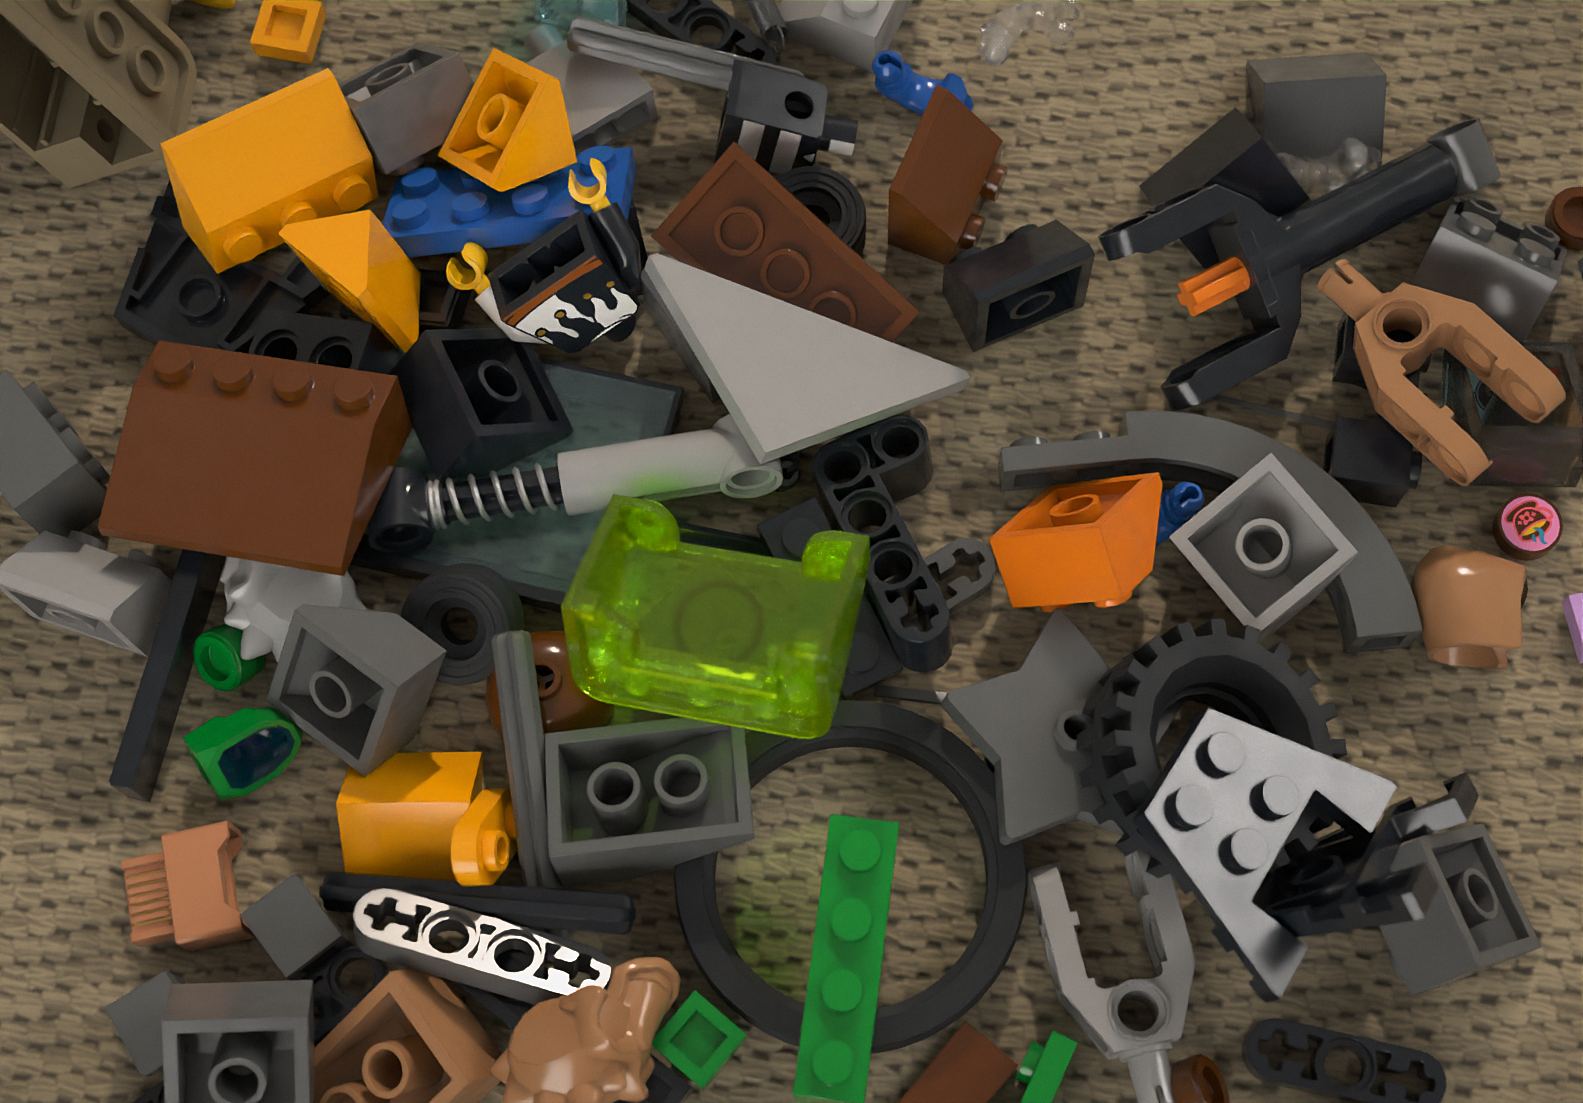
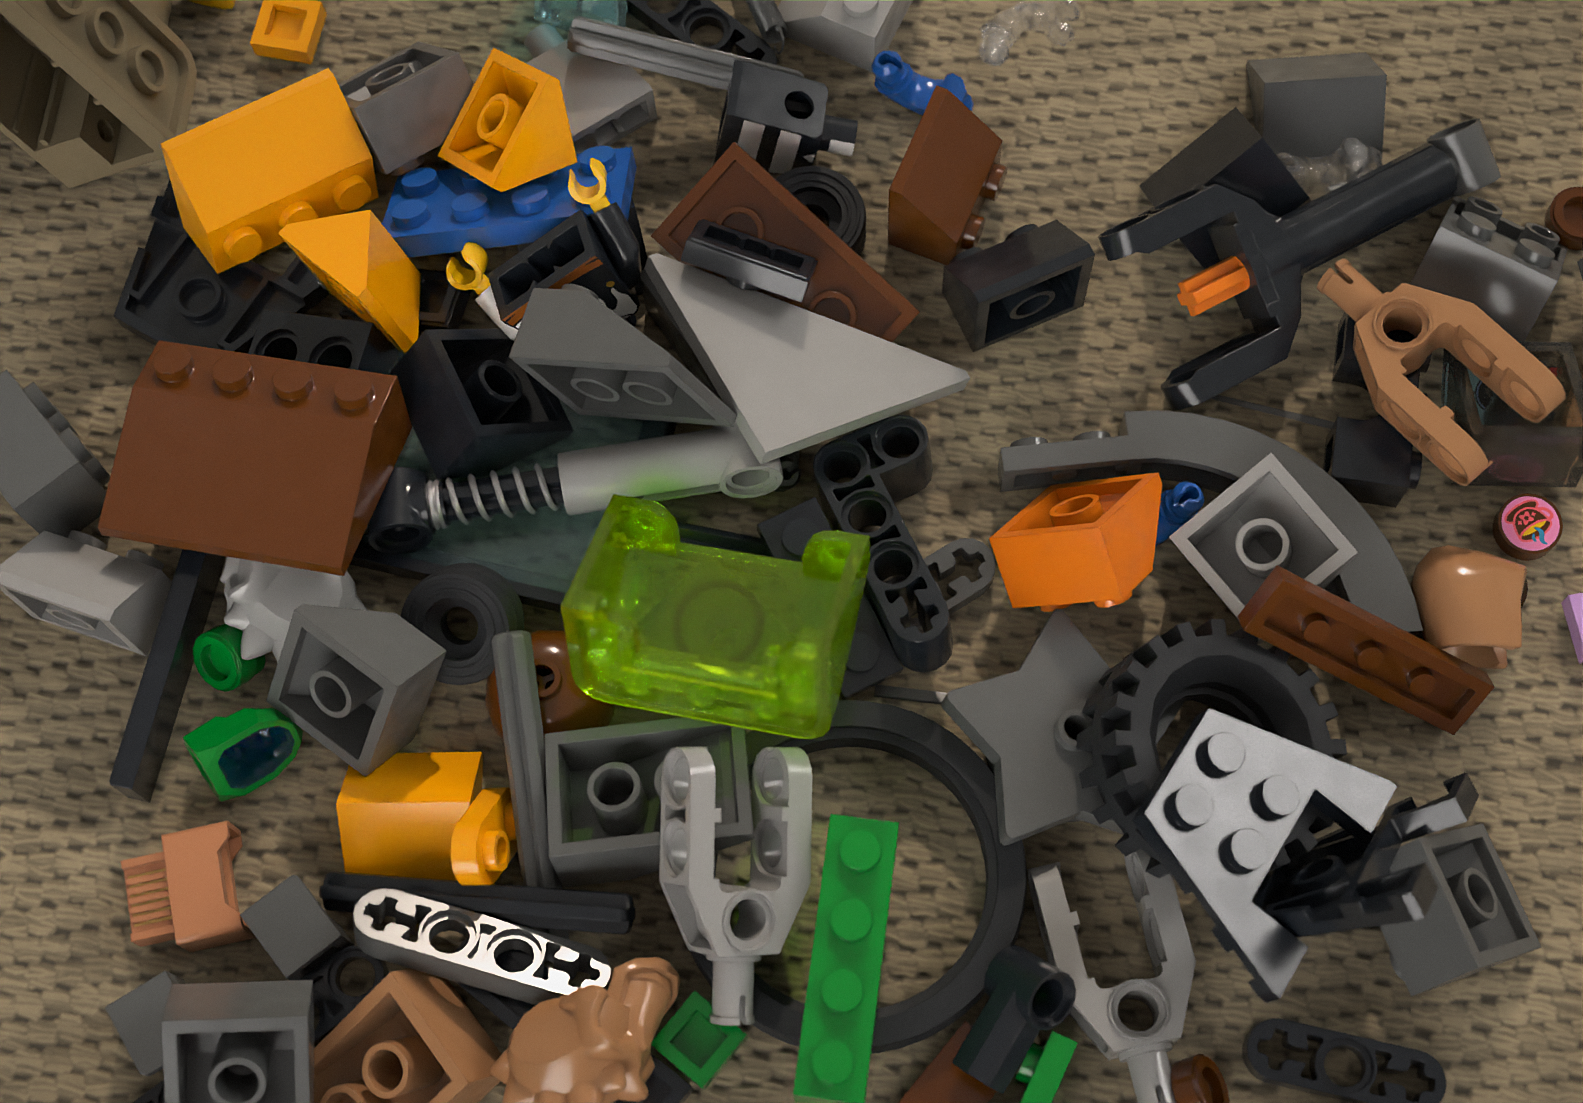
none -> dark grey slope [509,284,737,427]
none -> light grey piece [659,747,812,1026]
none -> black plate [681,219,818,302]
none -> black piece [952,945,1076,1094]
none -> reddish brown plate [1237,565,1495,735]

